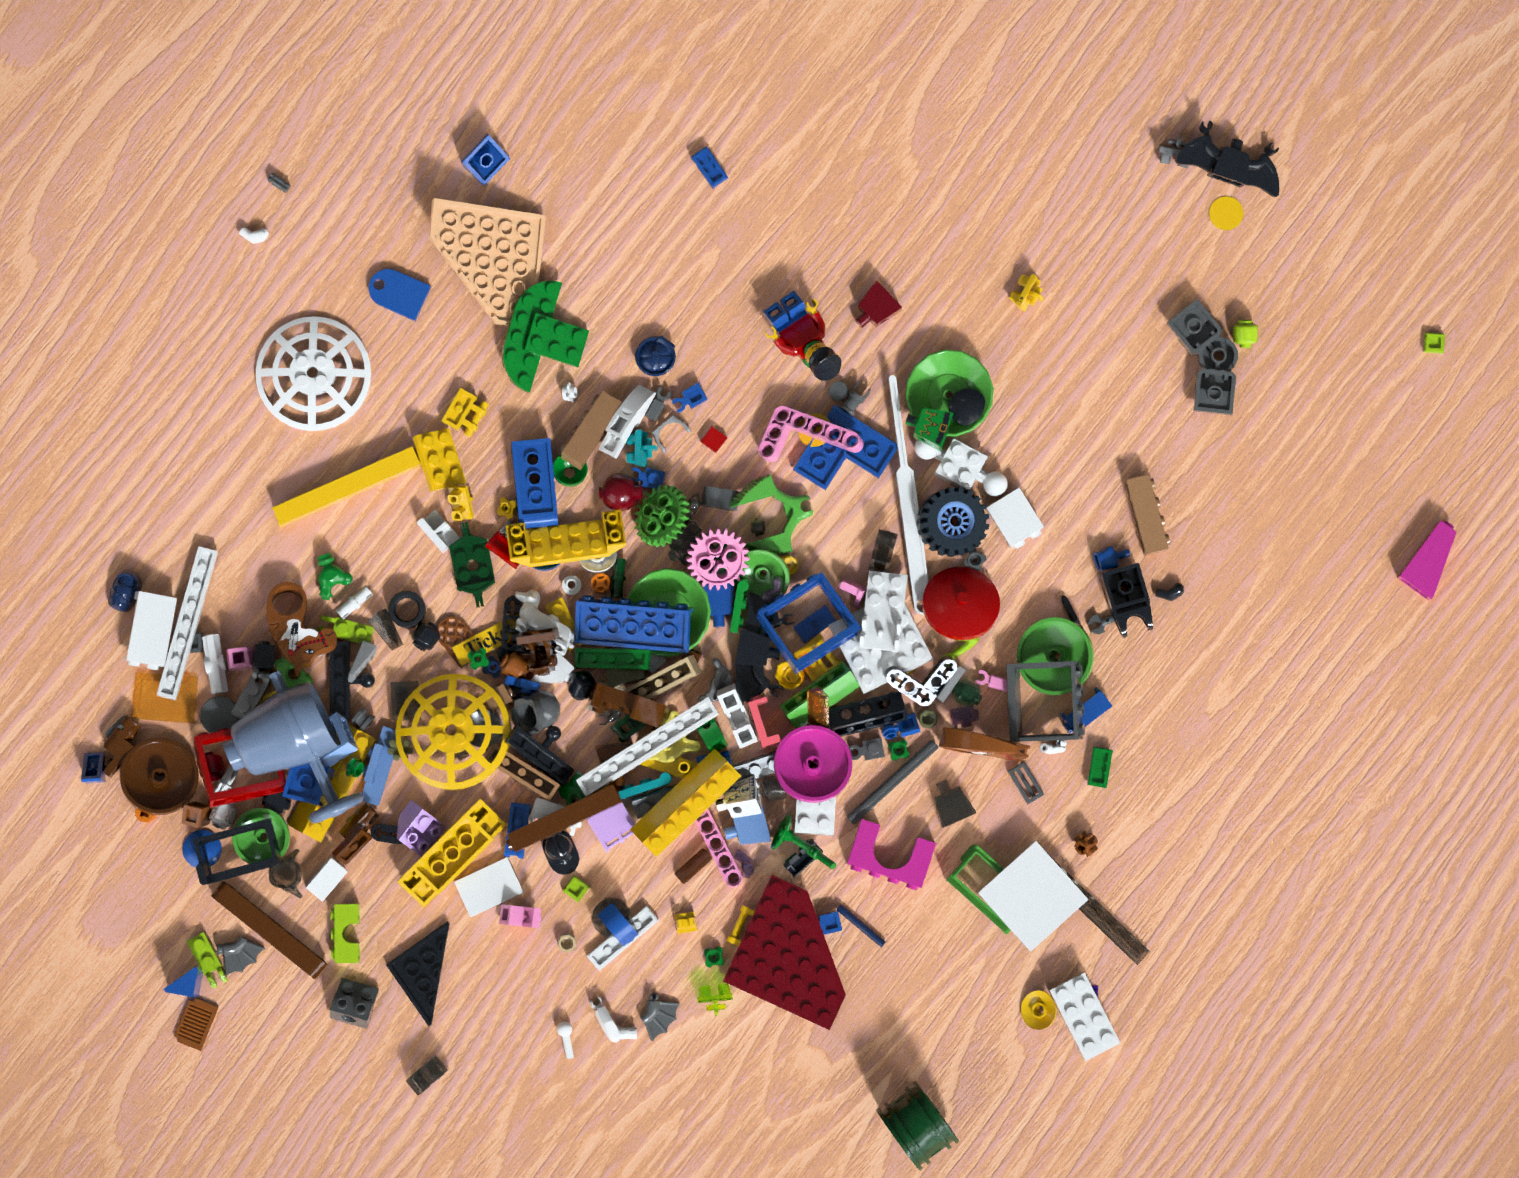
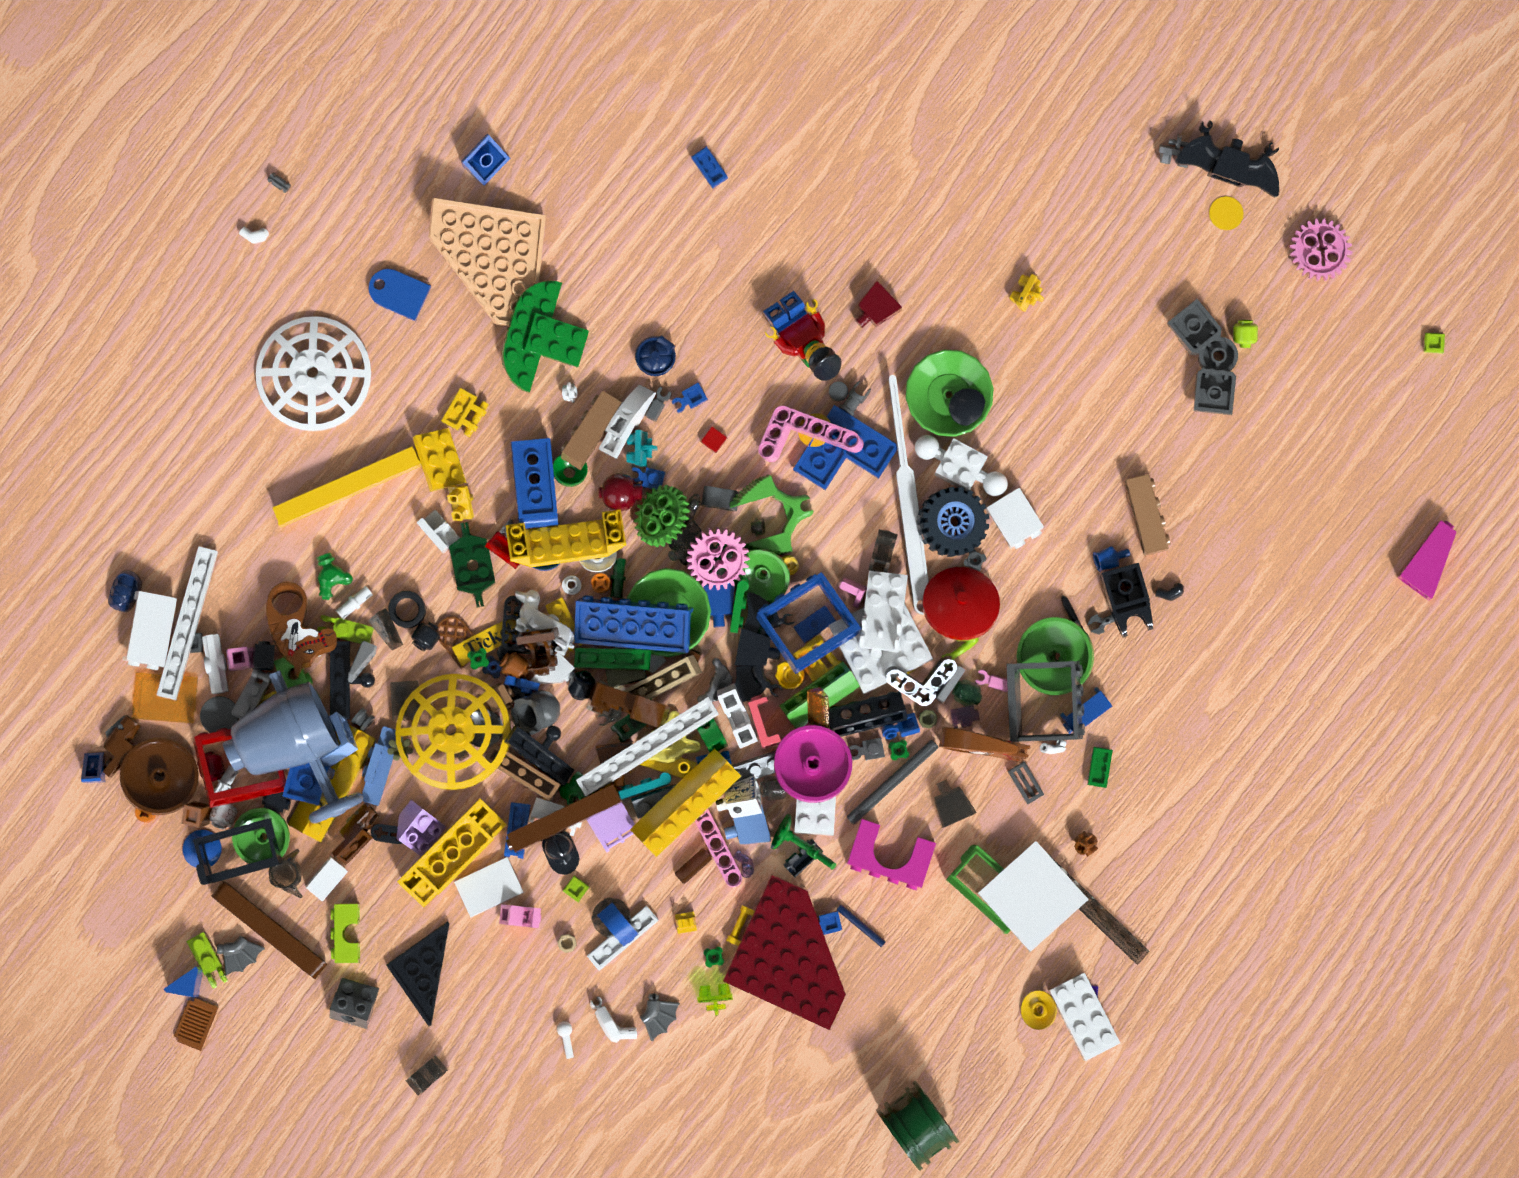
green plate [346,758,364,777] -> none
yellow plate [497,497,517,519] -> none
light grey cap [652,415,691,453] -> none
arm [761,576,782,603] -> none
torso [905,408,953,451] -> none
none -> bright pink gear [1289,219,1352,281]

